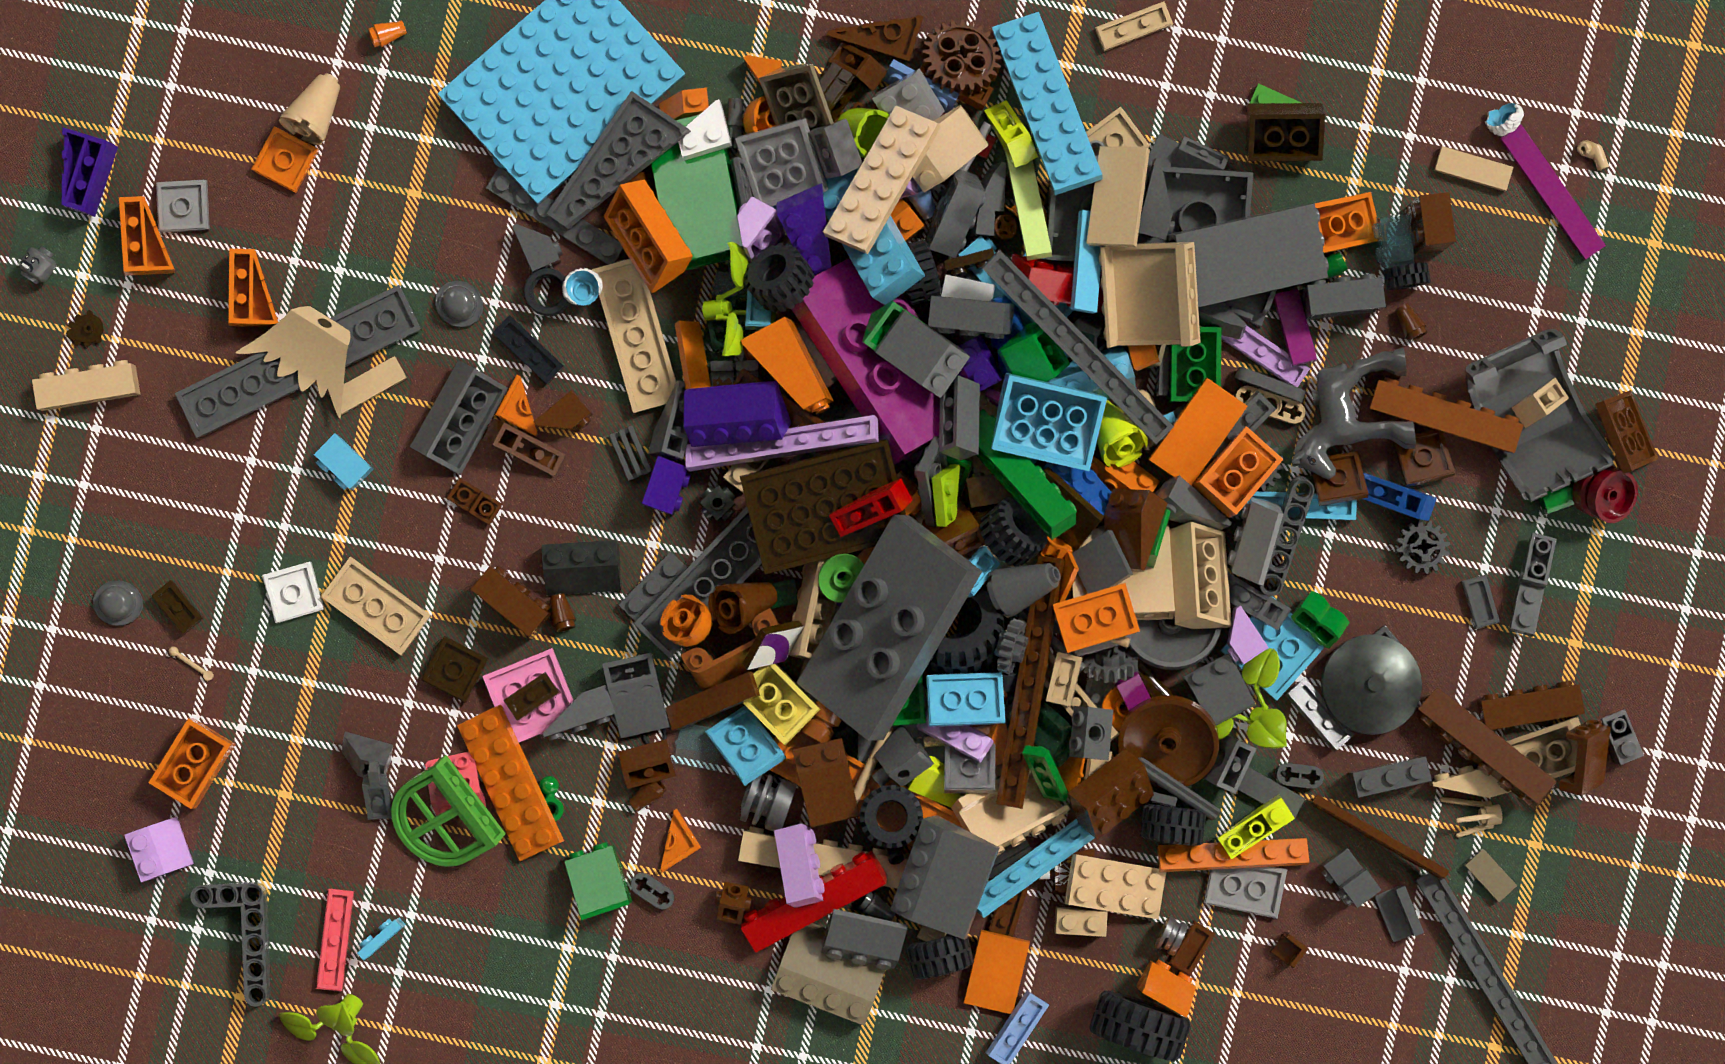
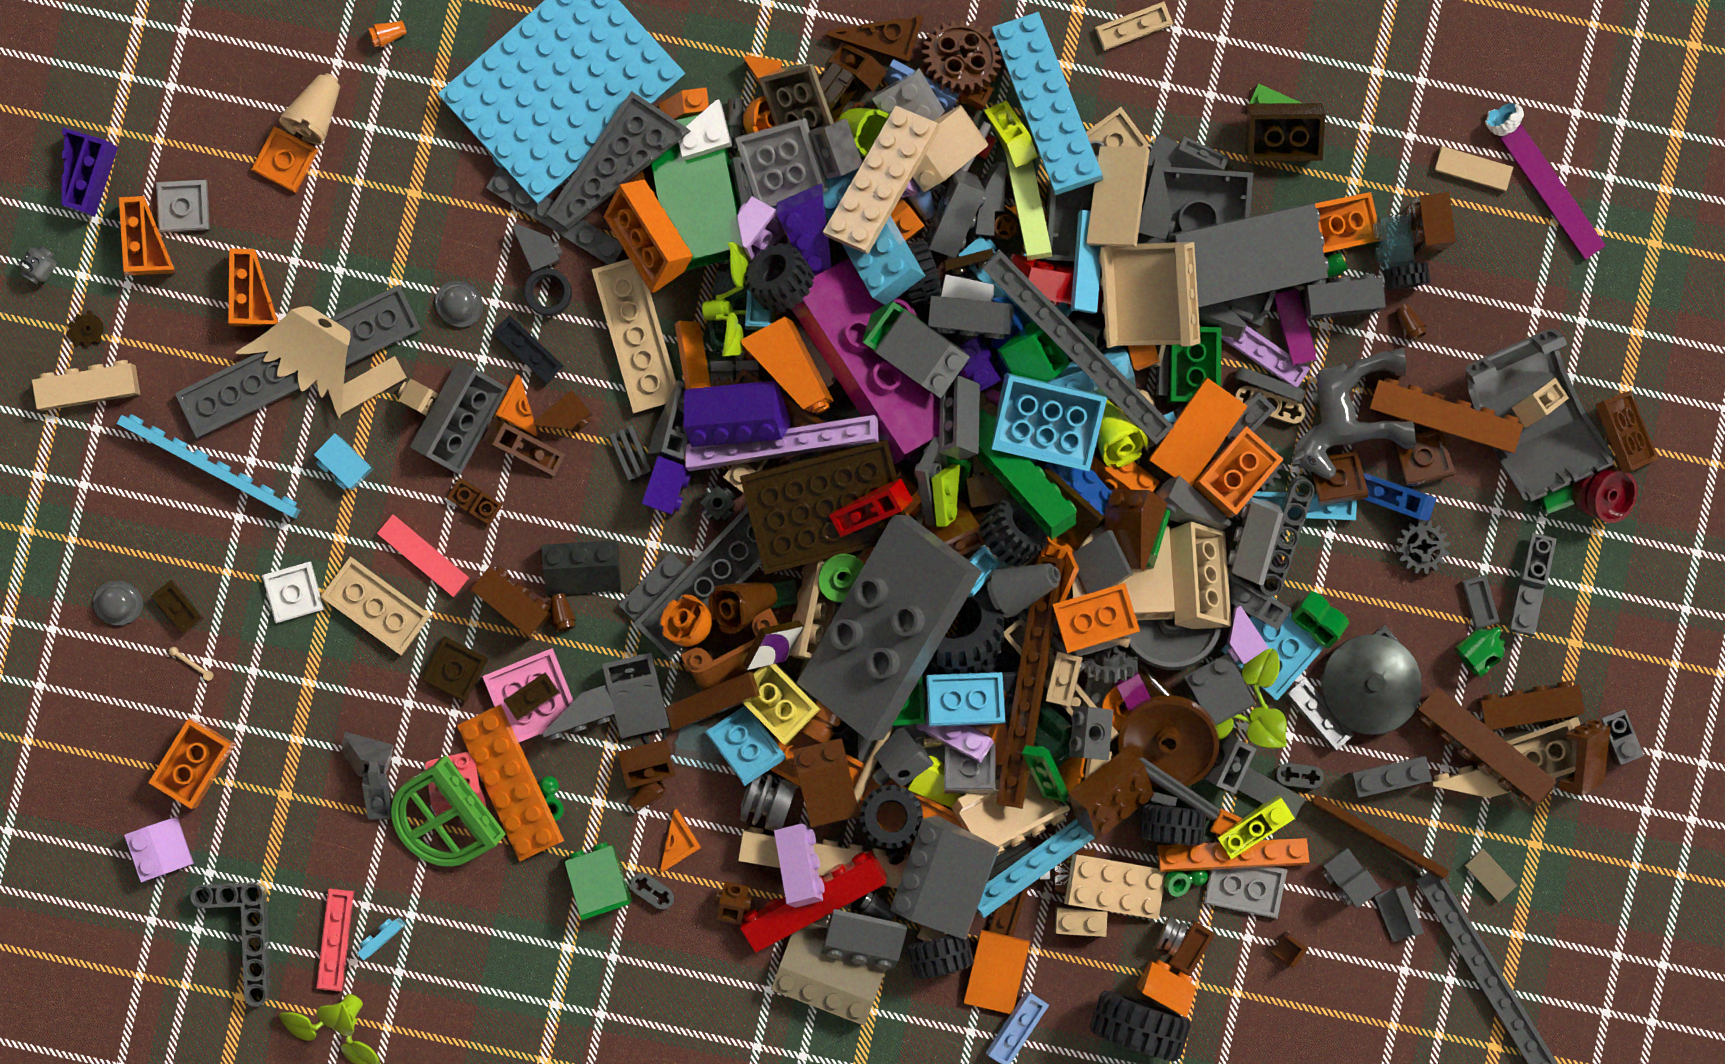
medium azure hair [562,268,603,306] -> none
dark grey gear [995,619,1028,674] -> none
tan plant [1440,797,1502,838] -> none
tan arm [1577,140,1609,171] -> none
none -> medium azure plate [117,414,301,519]
none -> coral tile [377,514,470,597]
none -> tan slope [398,379,439,416]
none -> green plate [1164,870,1208,897]
none -> orange tile [1210,808,1243,836]
none -> green piece [1454,627,1505,678]

